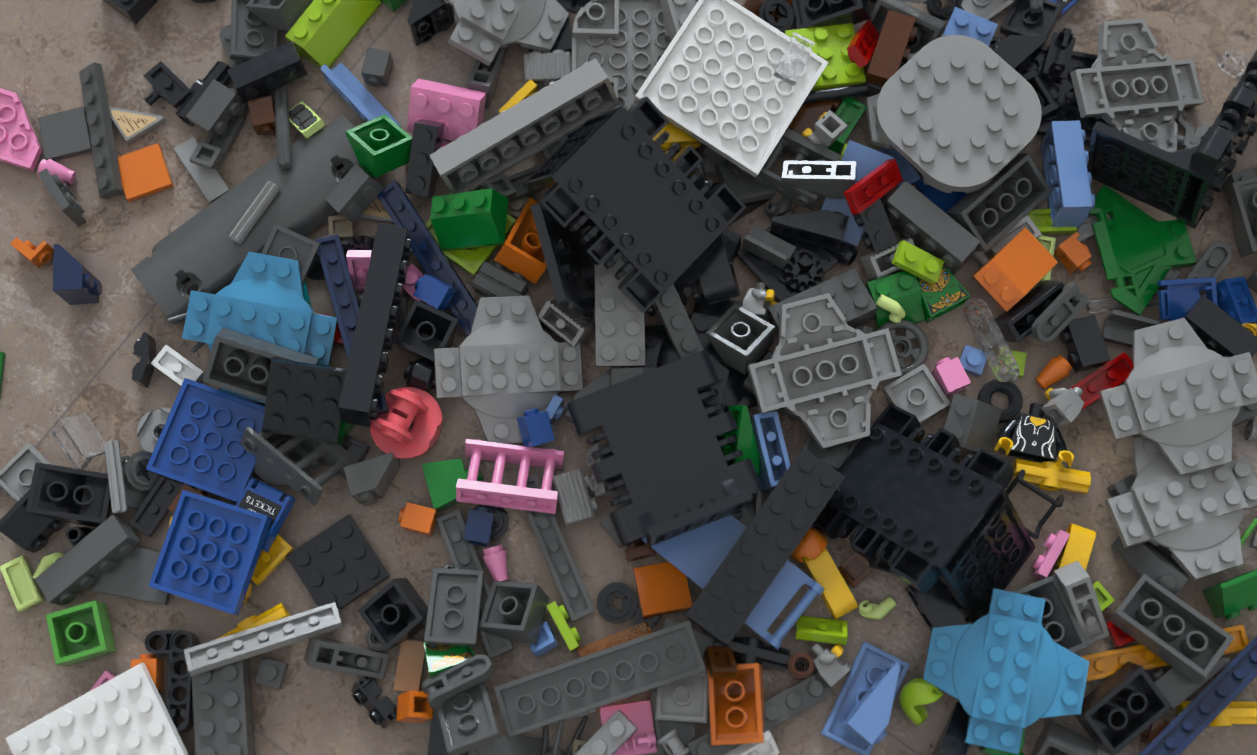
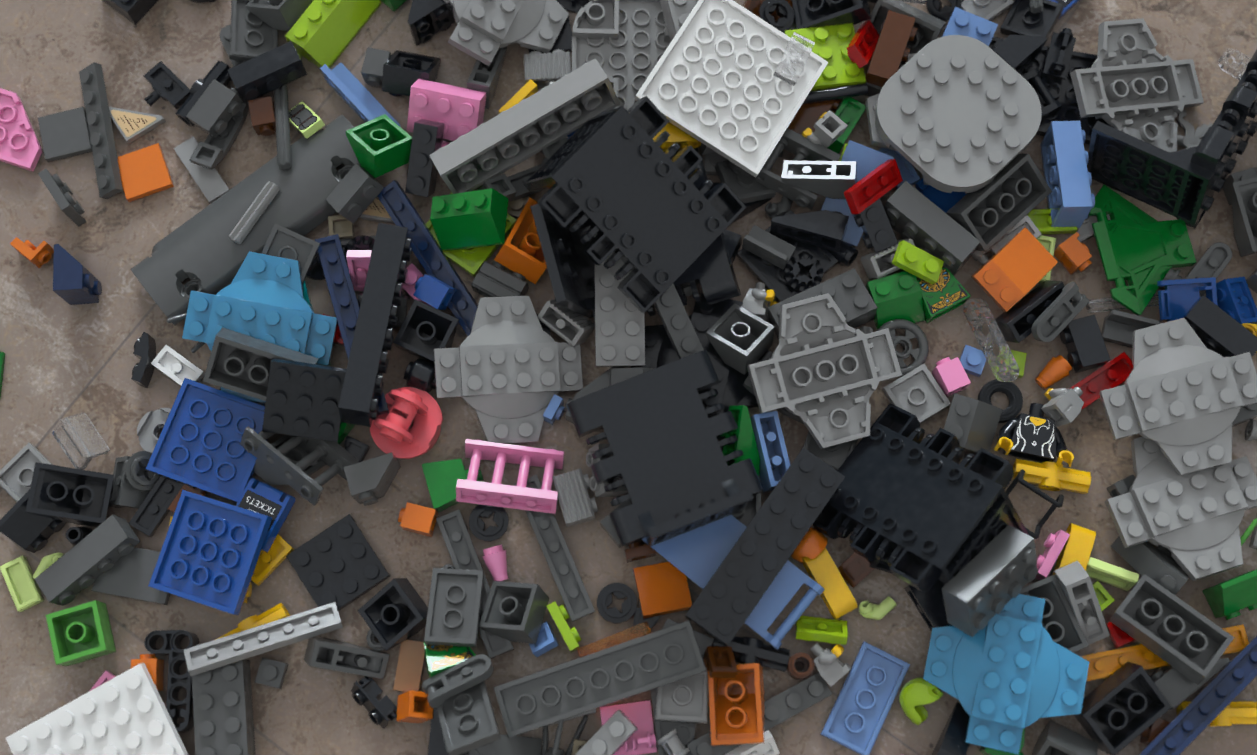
bright pink cone [37,159,76,185] -> none
light grey axle [104,440,128,514] -> none
dark blue brick [463,507,495,547] -> none
blue brick [517,408,555,447] -> none
medium blue slope [841,662,901,746] -> none
yellowish green arm [876,294,906,324] -> none
none -> black slope [382,50,441,96]
none -> dark grey brick [942,525,1038,637]
none -> yellowish green tile [1086,557,1139,591]

